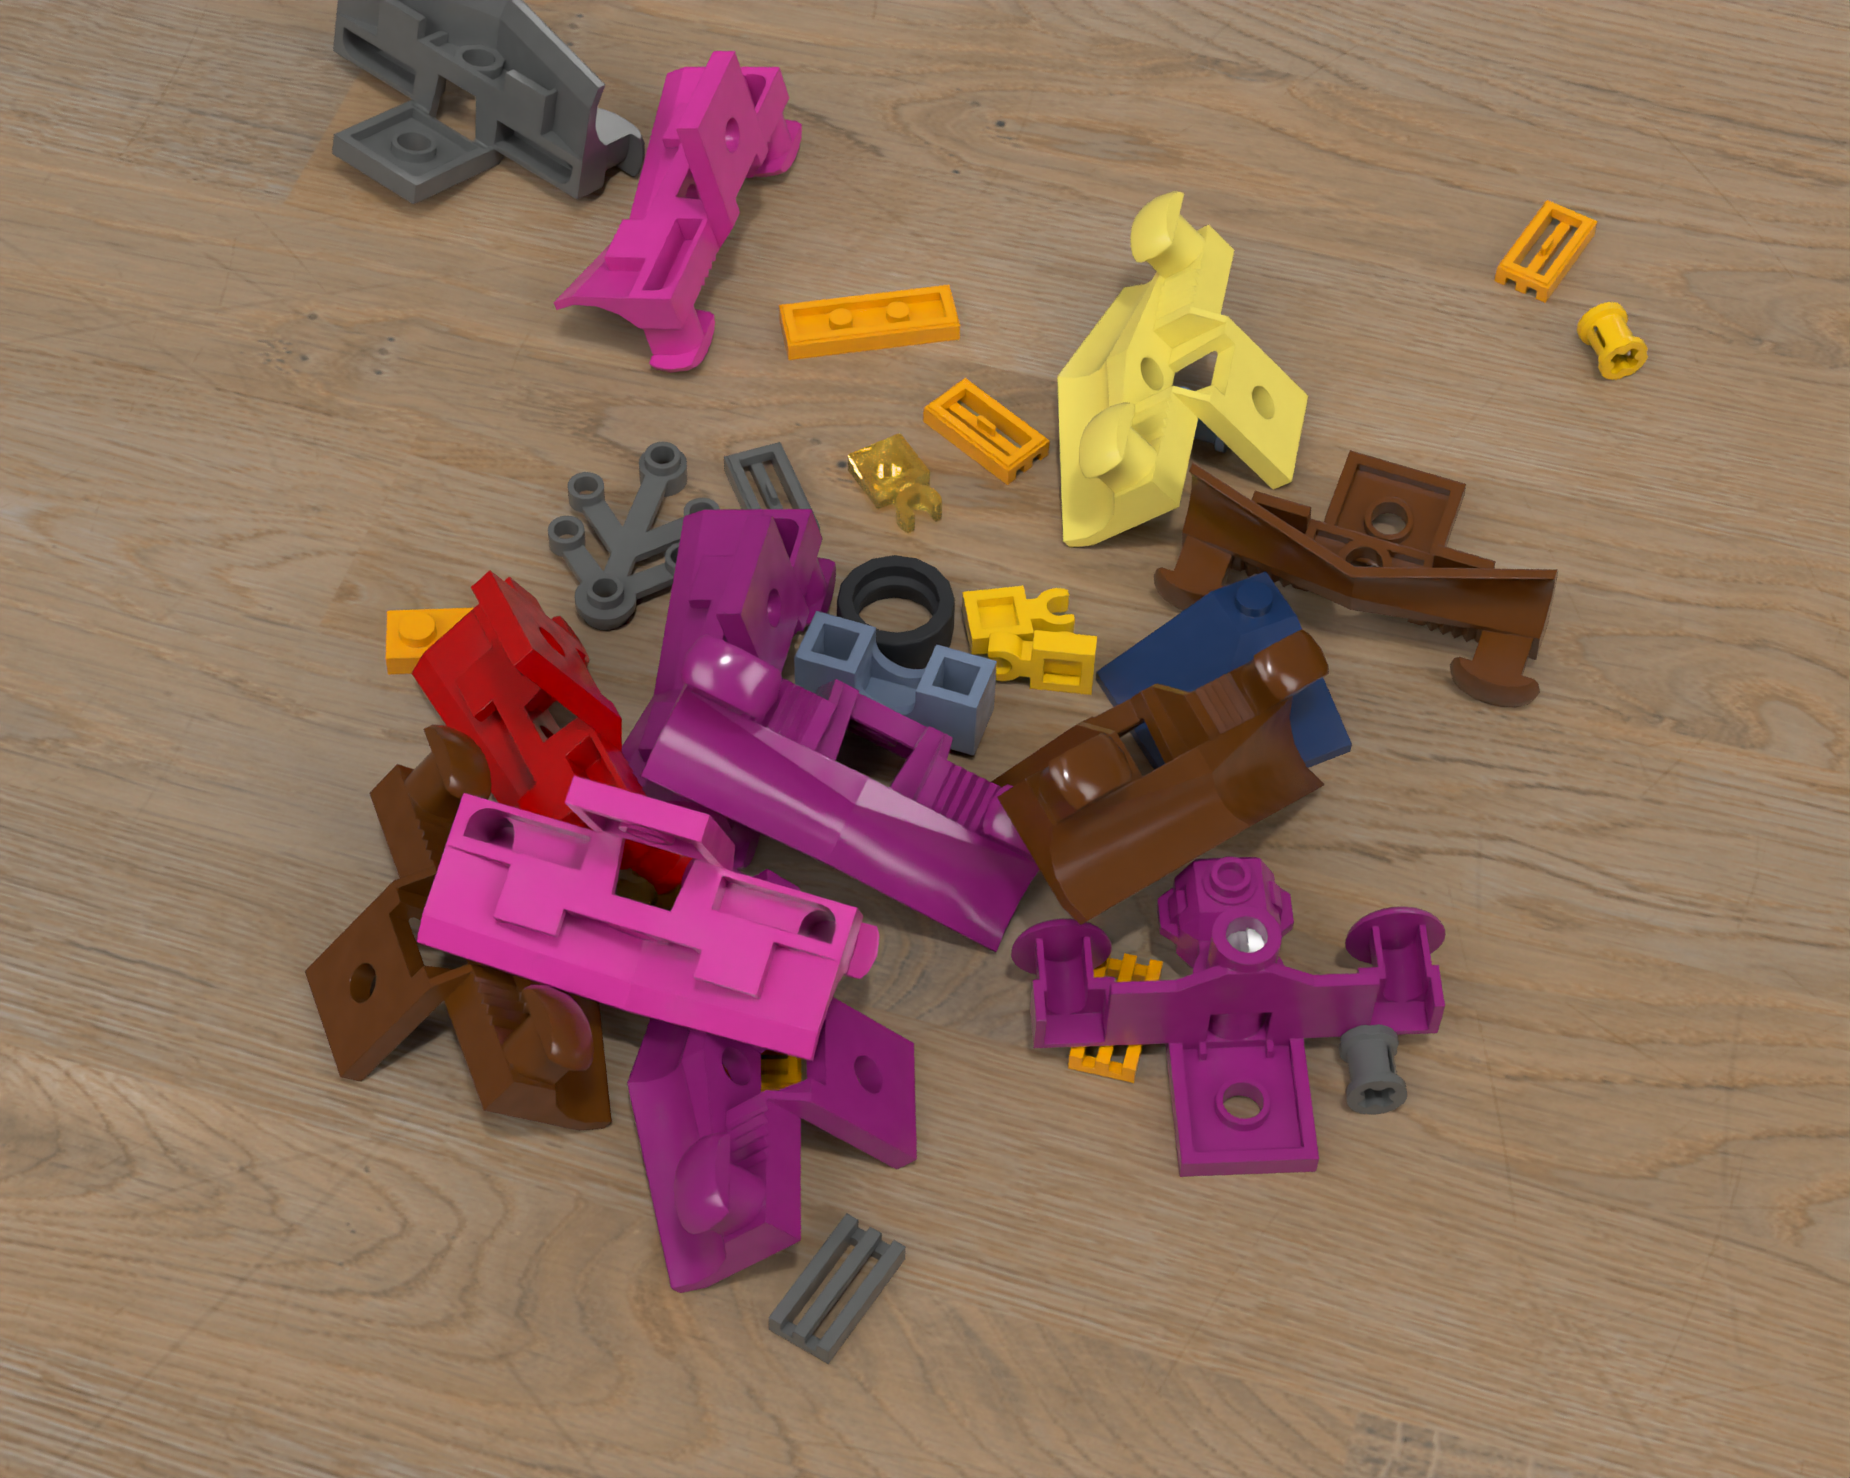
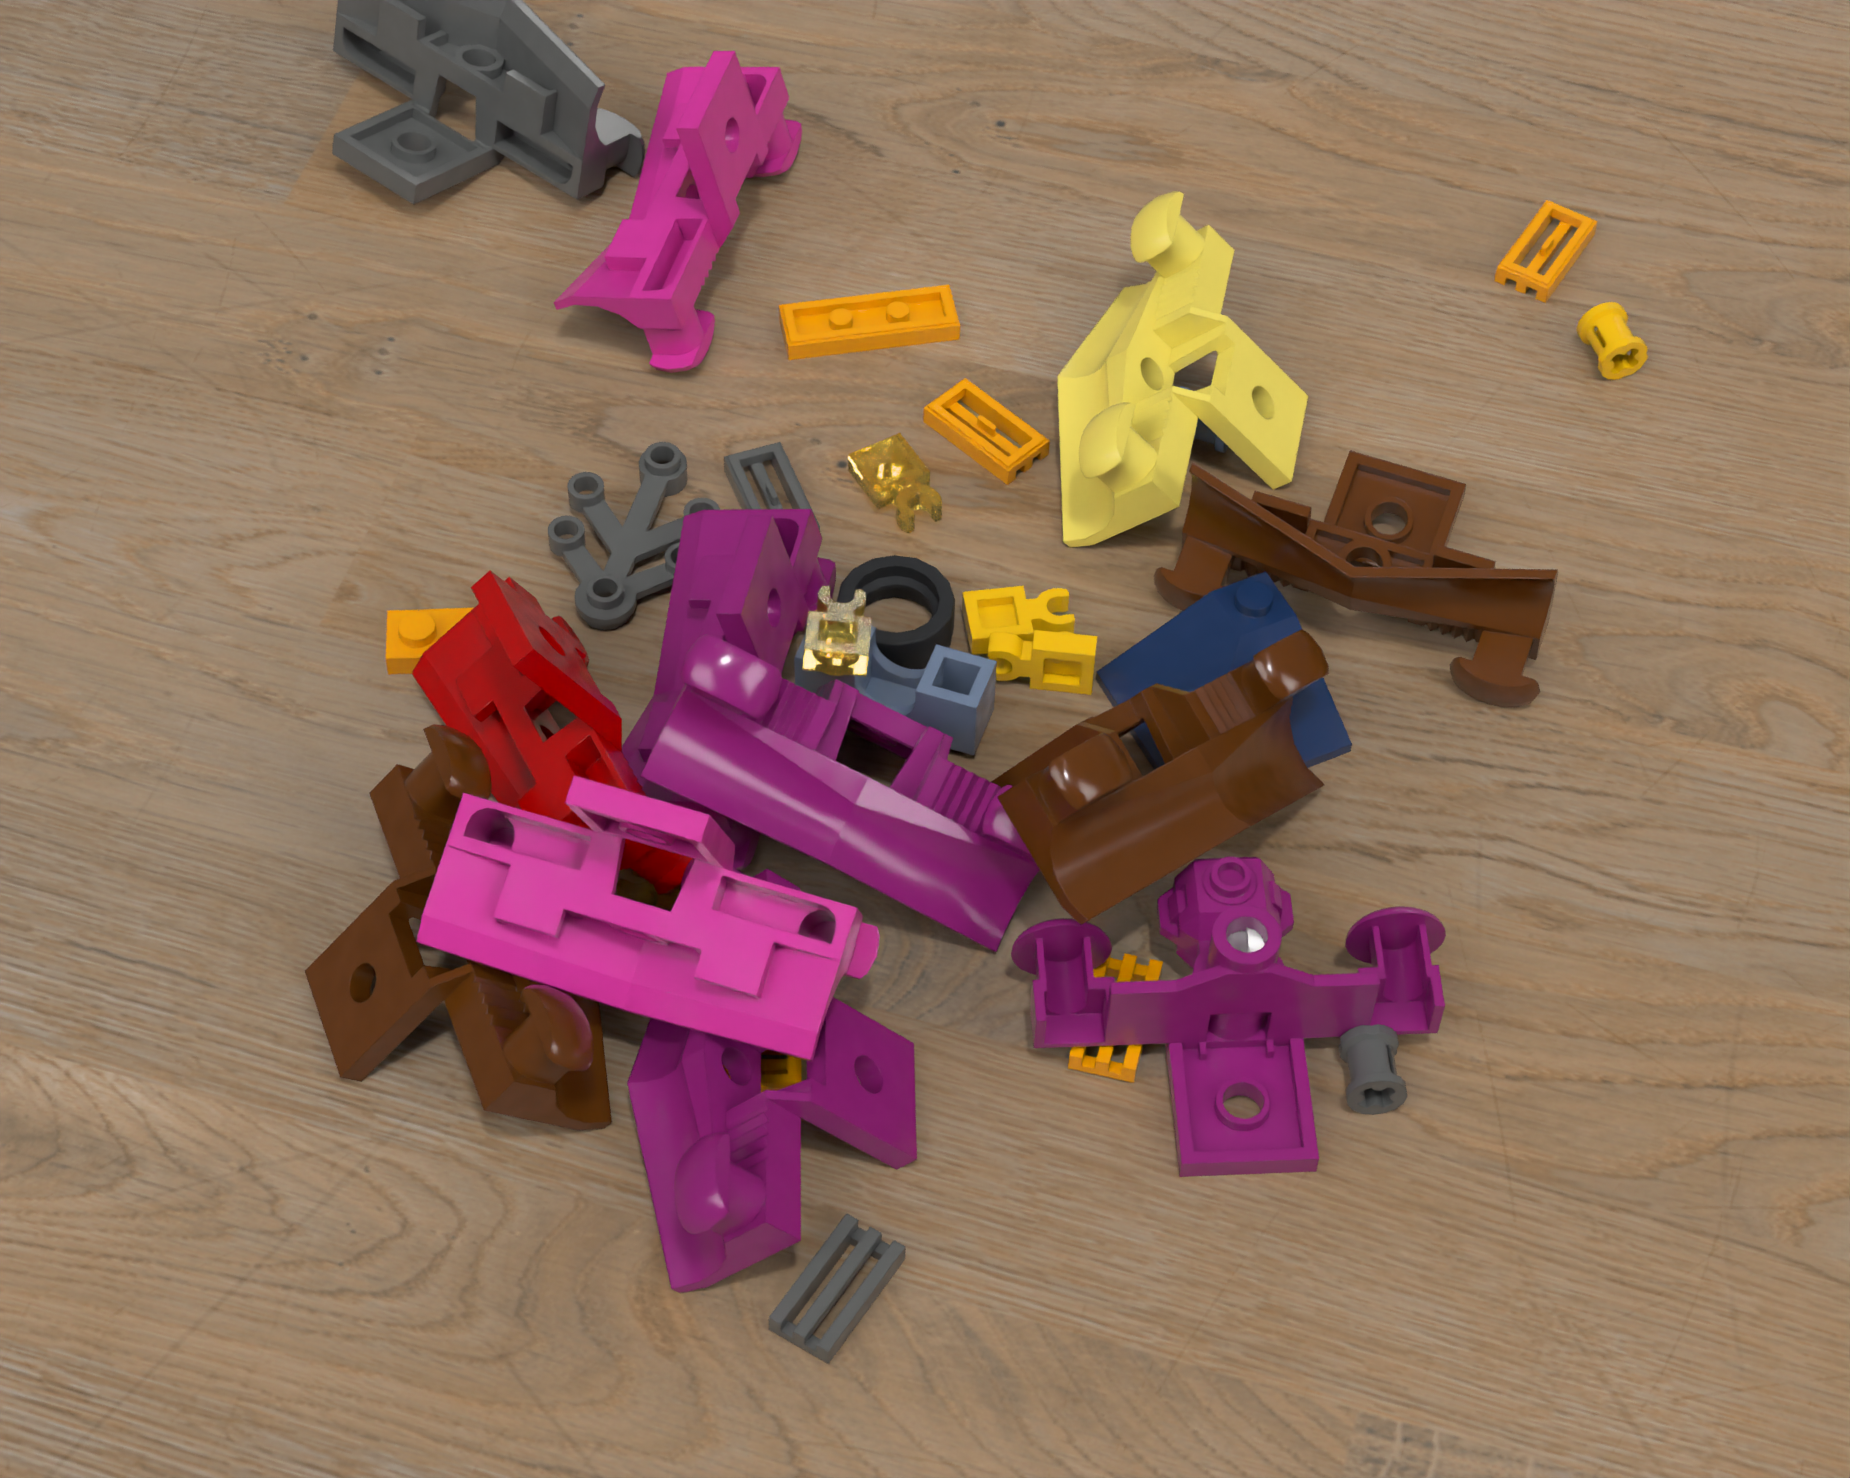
none -> clear yellow plate [802,586,872,677]

